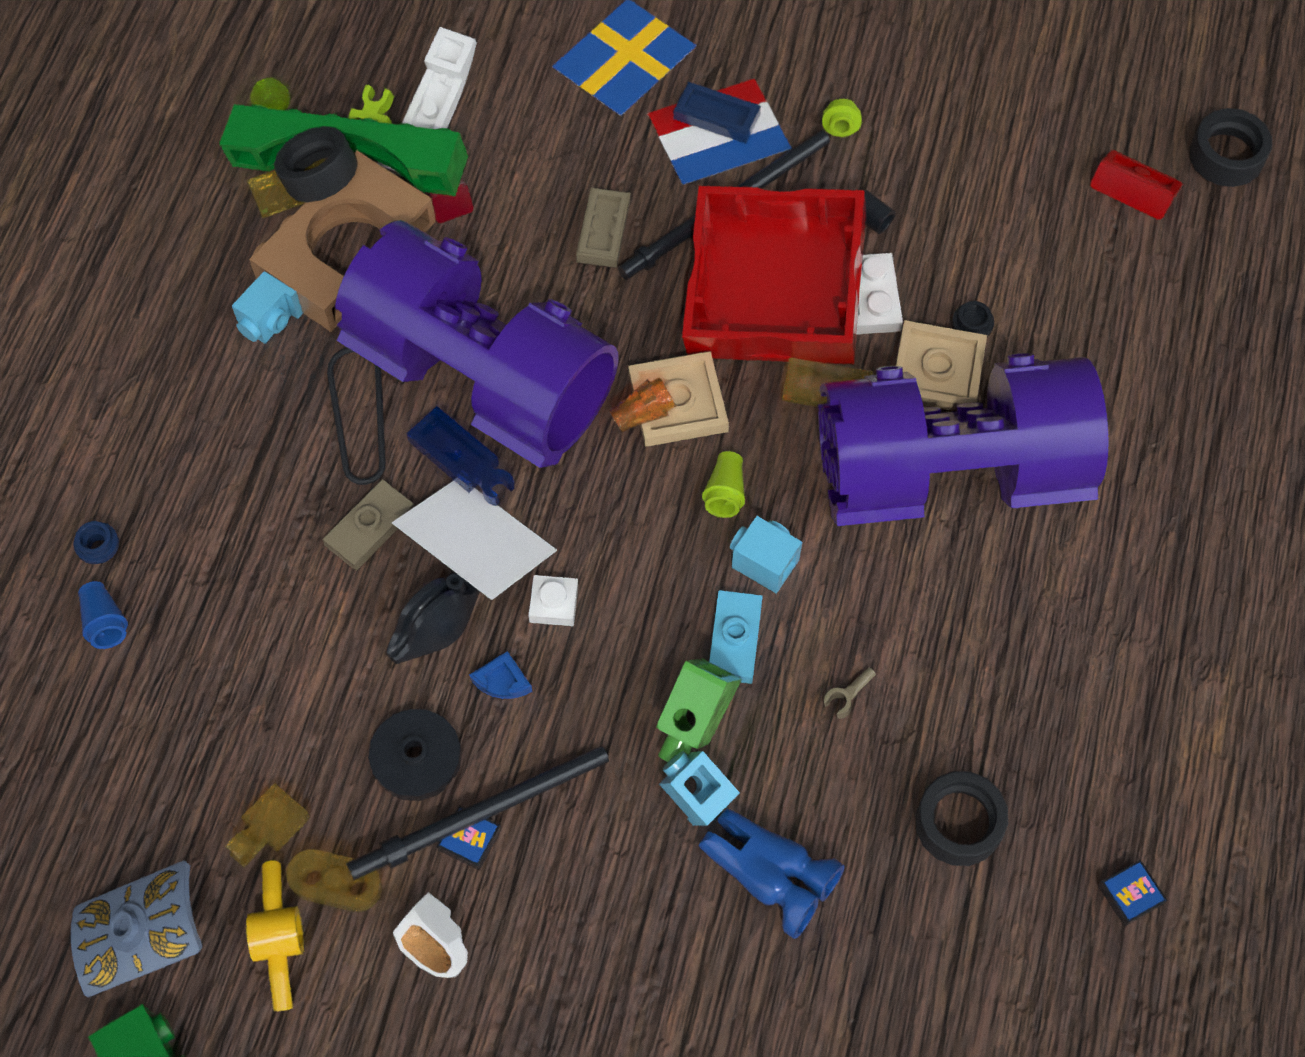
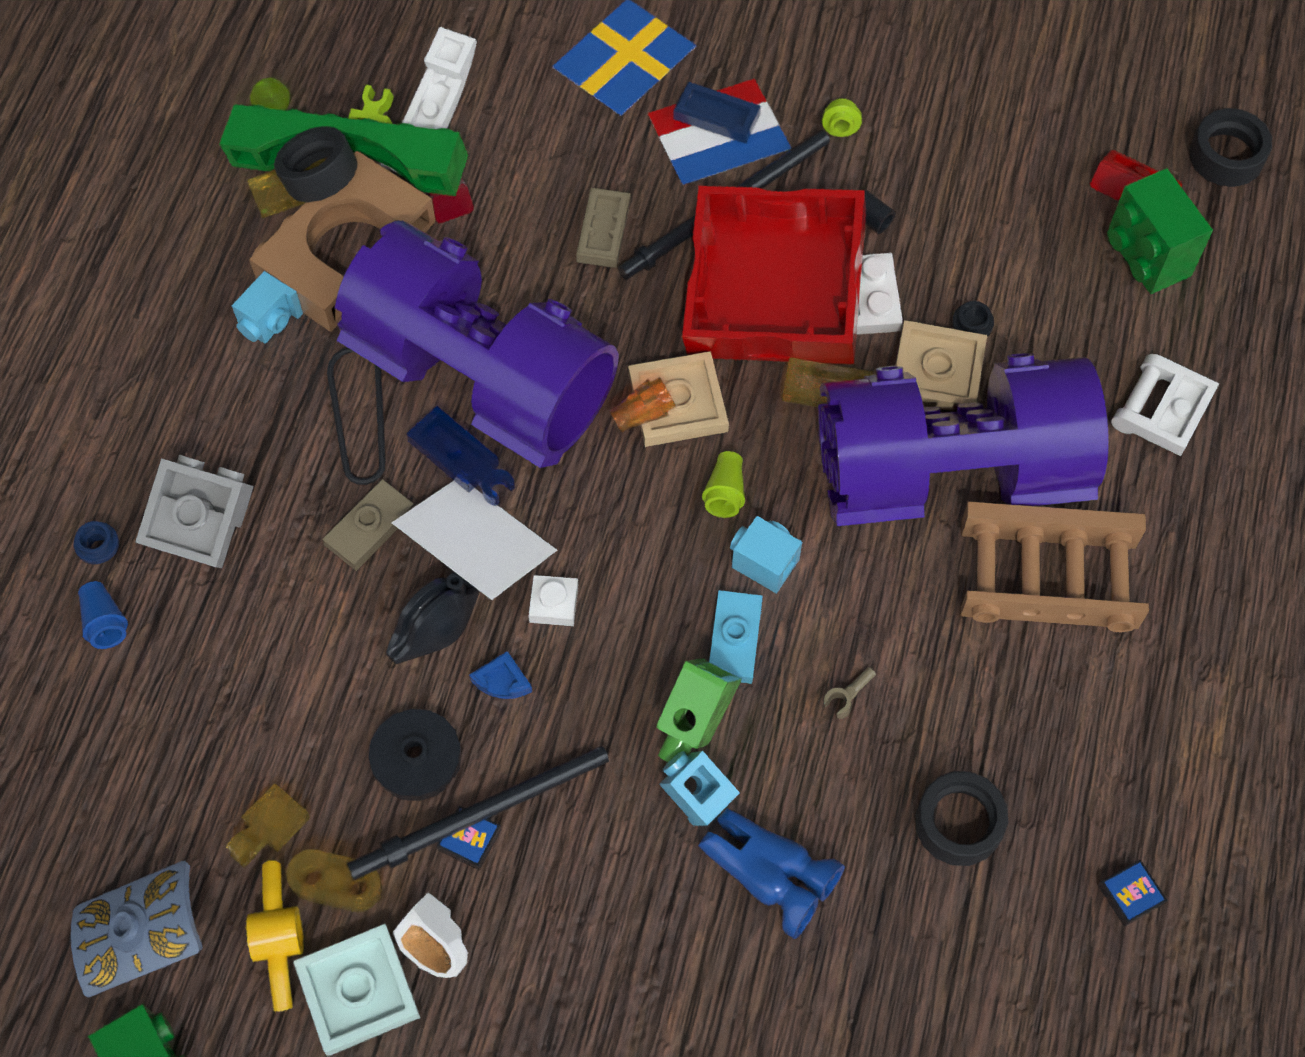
none -> light grey plate [135,455,254,568]
none -> light aqua plate [293,924,420,1056]
none -> medium nougat fence [960,502,1149,632]
none -> green brick [1107,168,1213,295]
none -> white plate [1111,354,1219,456]

